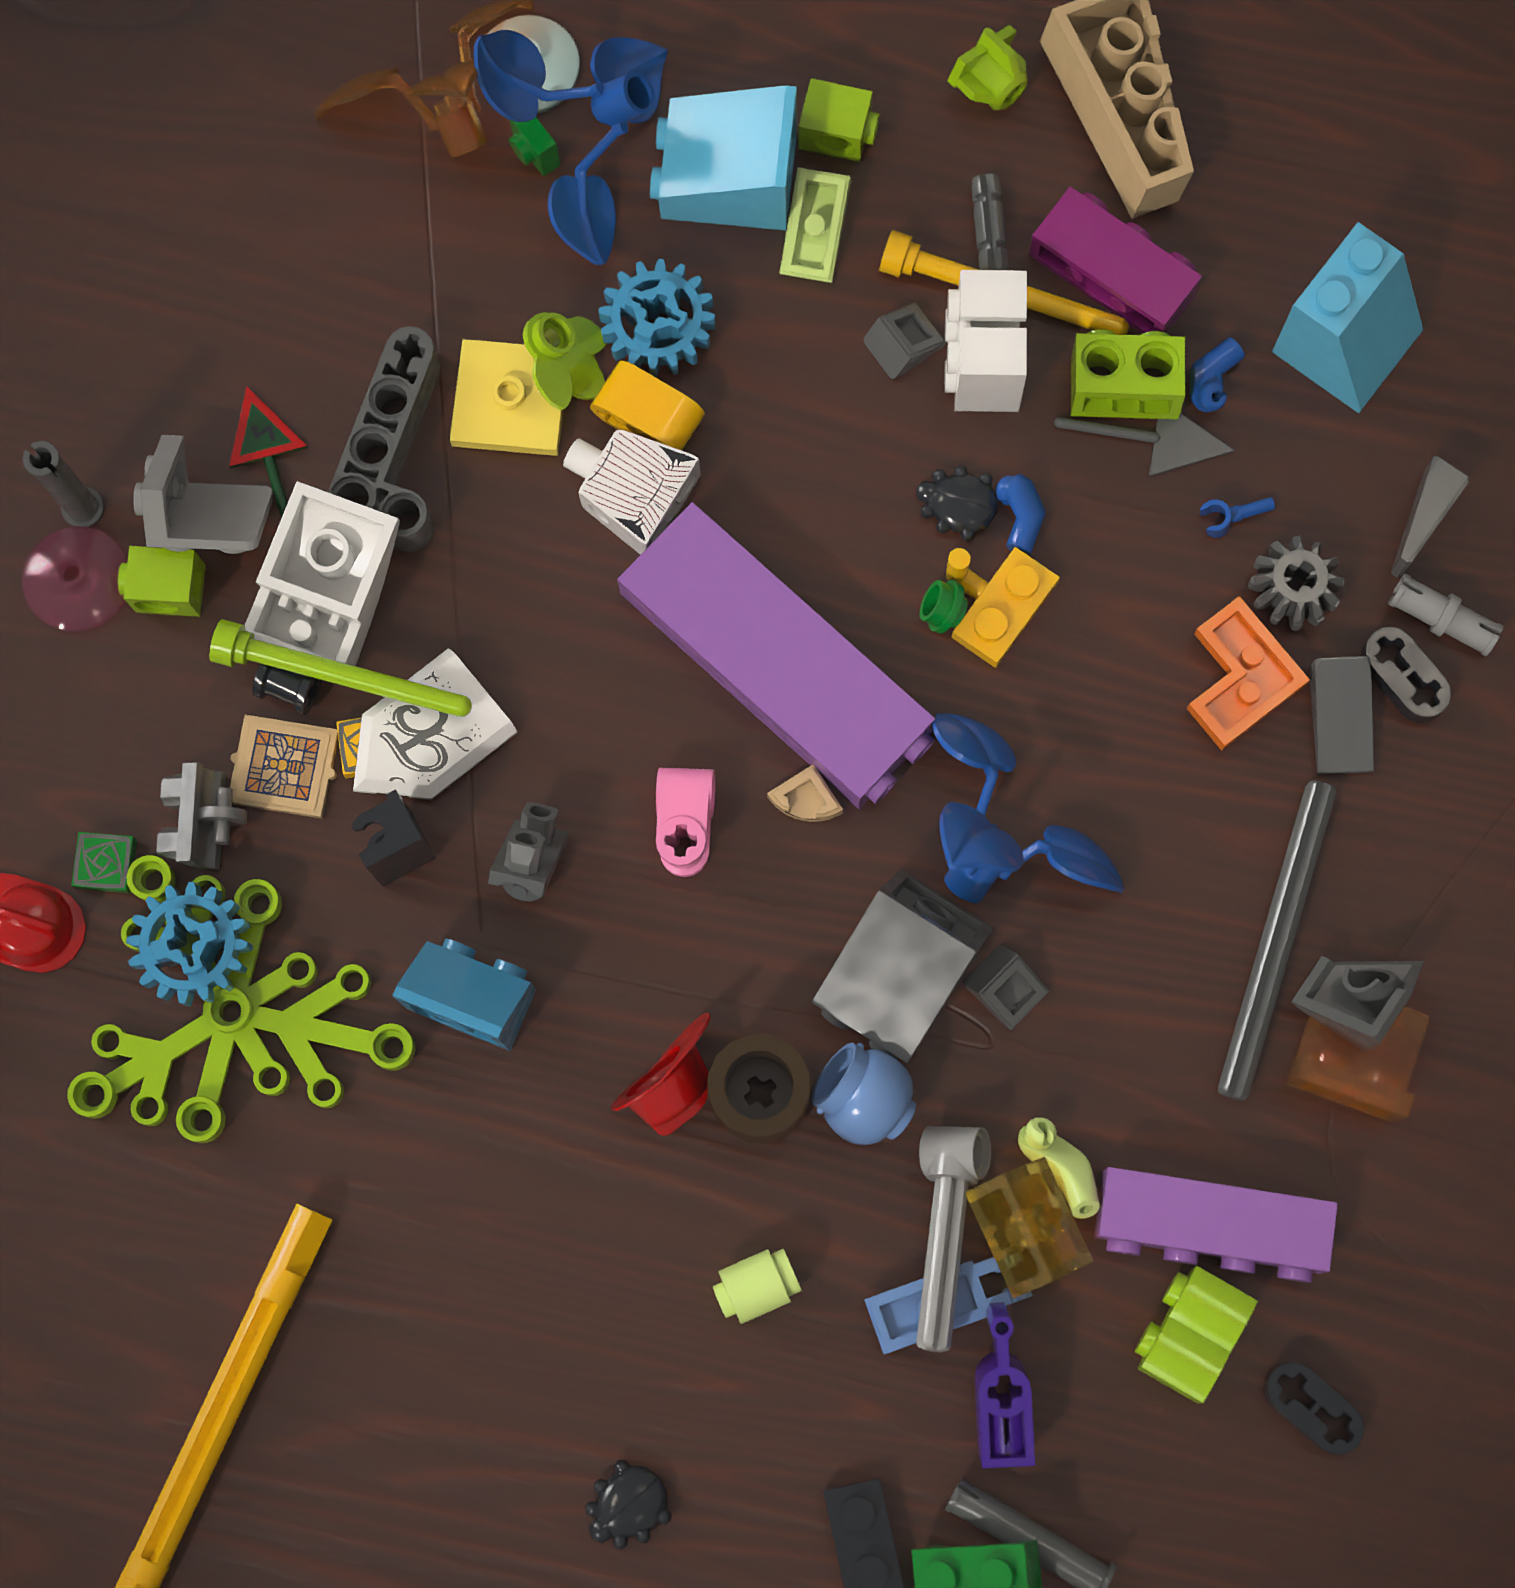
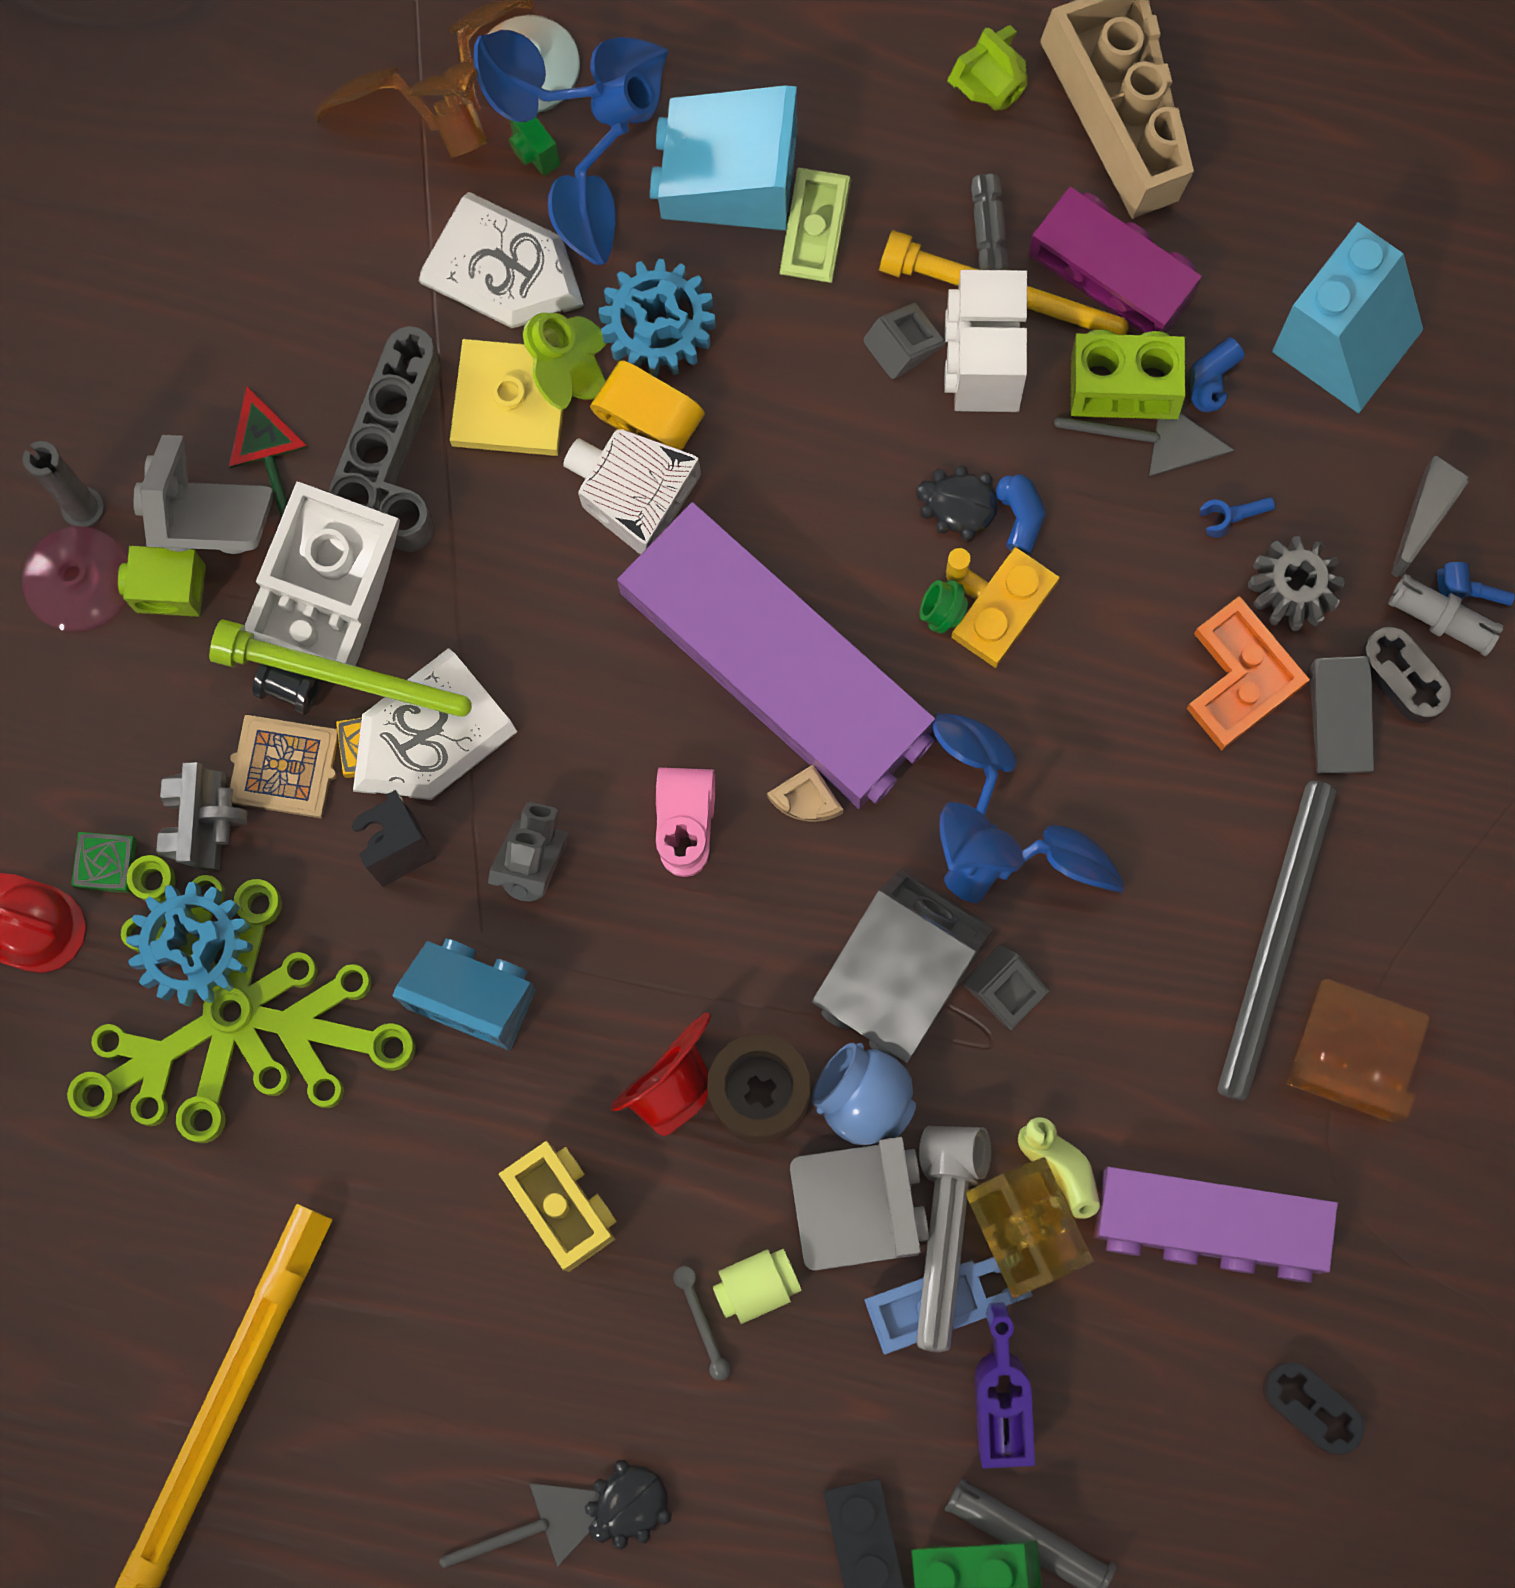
lime brick [798,78,880,162] -> none
lime brick [1134,1266,1258,1404] -> none
dark grey slope [1291,956,1424,1052] -> none
none -> white tile [419,192,584,329]
none -> dark grey piece [439,1483,599,1568]
none -> light yellow brick [499,1141,617,1272]
none -> dark grey hinge [673,1266,732,1381]
none -> light grey bracket [790,1137,929,1271]
none -> blue hand [1437,562,1515,606]

